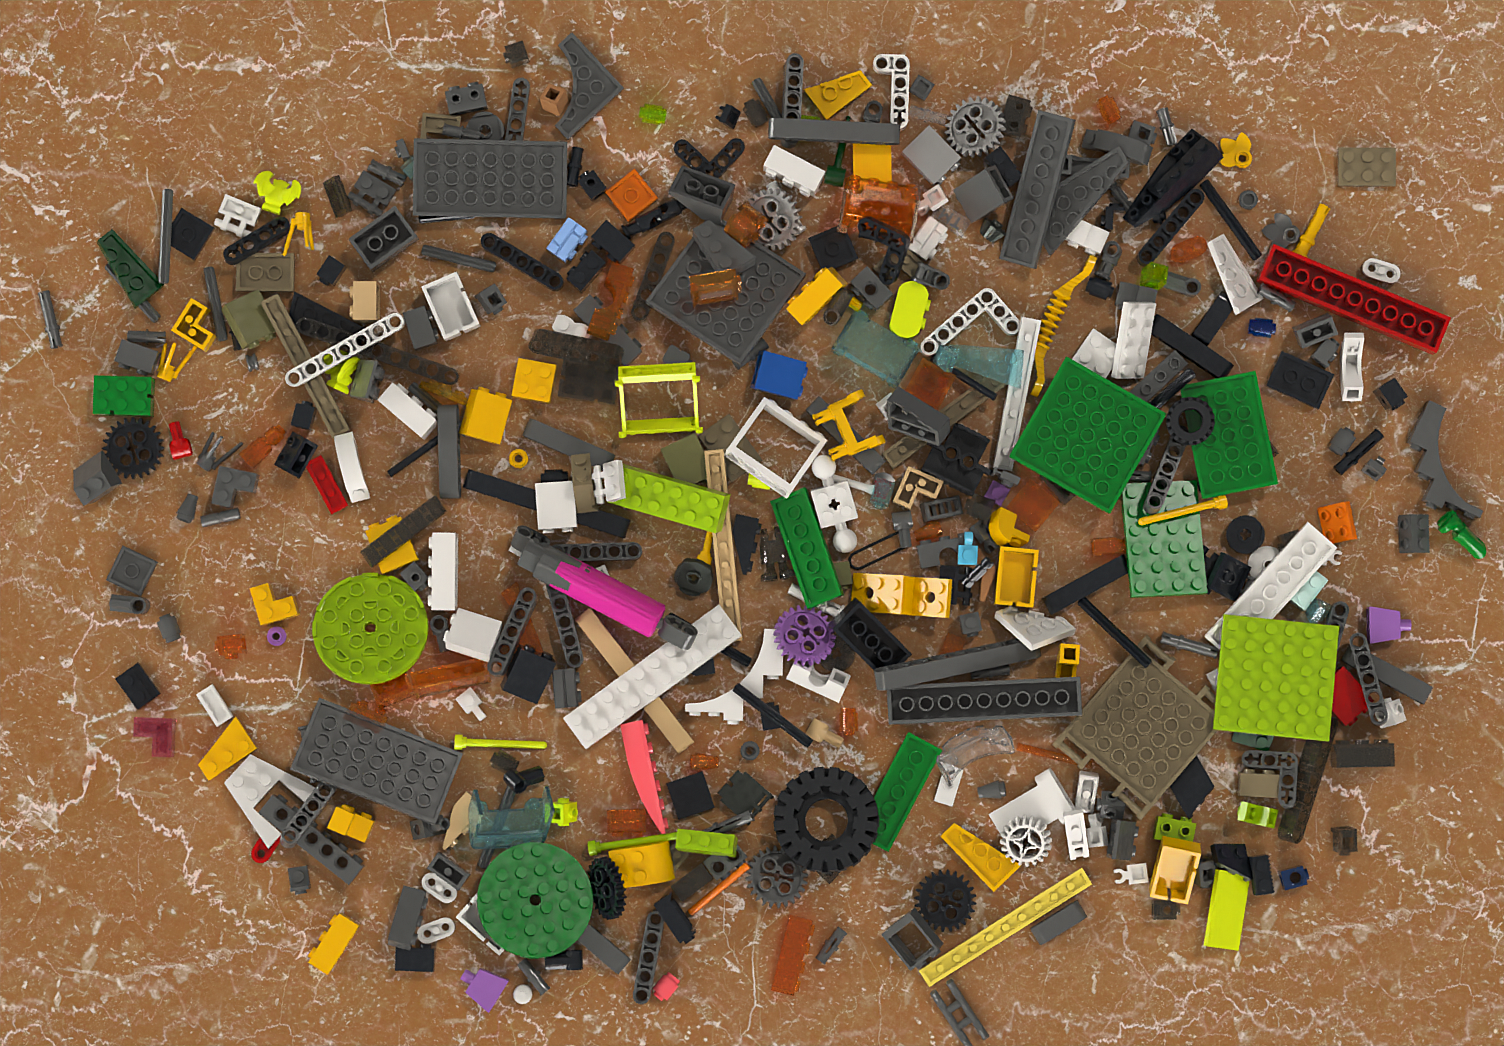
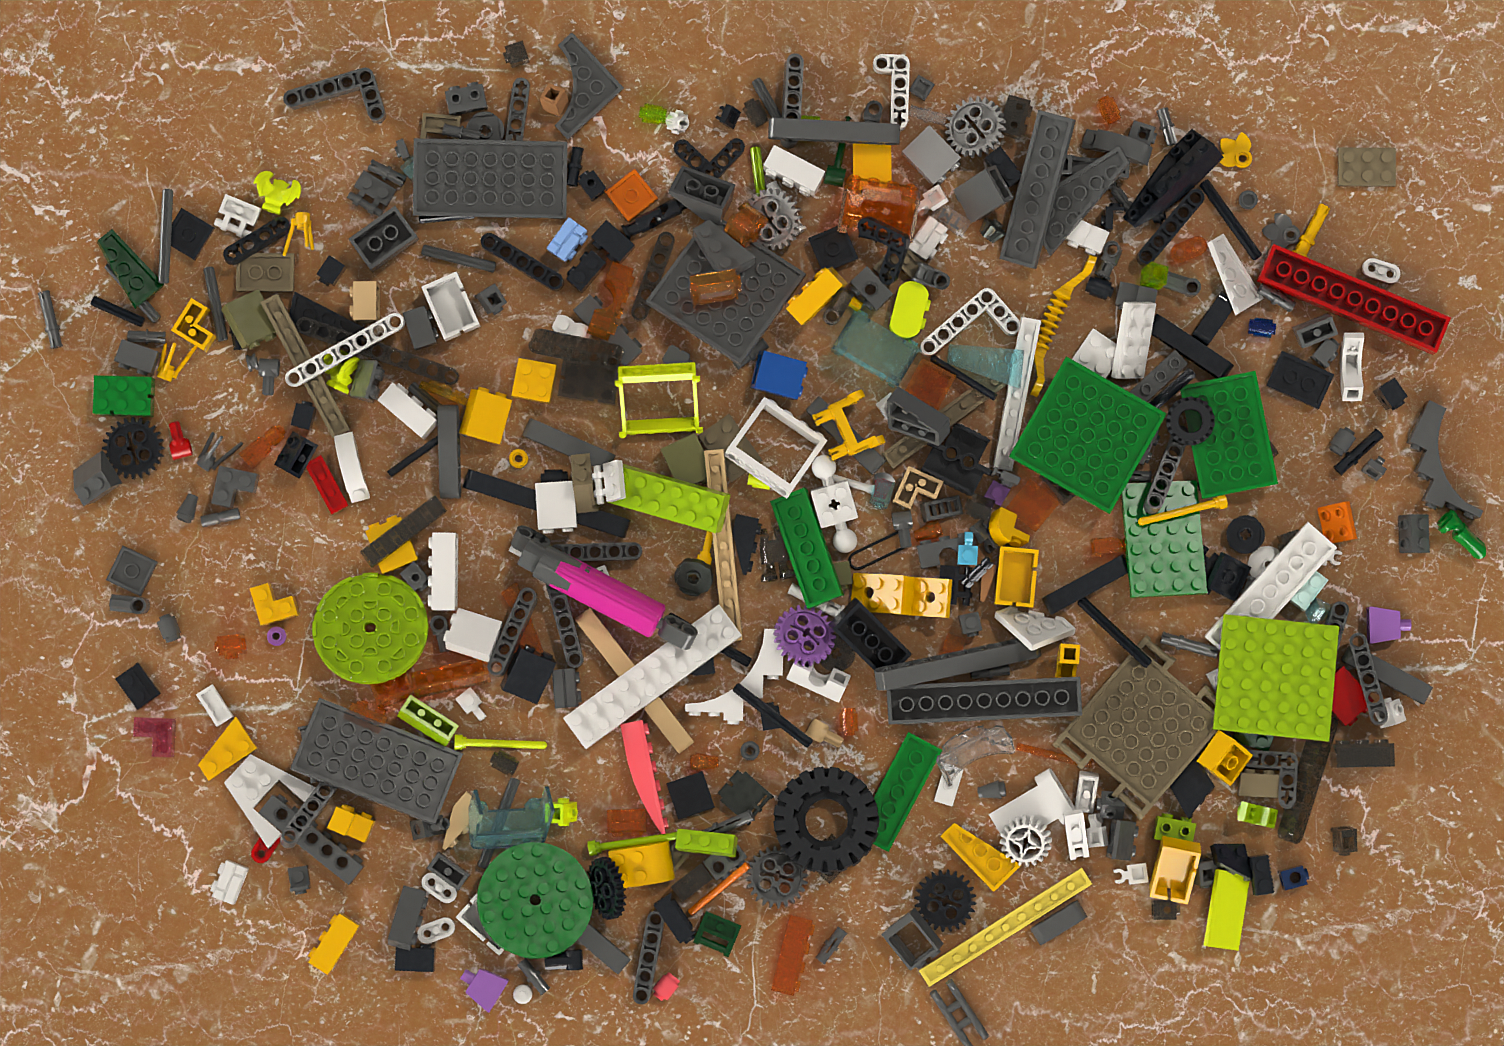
clear smoke plate [323,175,352,218] -> none
black piece [503,766,545,794] -> none
yellow wing [804,70,872,120] -> none
clear light blue bracket [933,345,958,373] -> none
none -> black axle [90,296,145,327]
none -> white brick [210,860,249,905]
none -> dark grey axle [258,358,280,396]
none -> dark grey beam [283,67,386,124]
none -> lime brick [397,695,459,747]
none -> white gear [666,109,689,134]
none -> dark green plate [693,911,742,957]
none -> lime axle [750,147,766,194]
none -> yellow brick [1197,730,1253,786]

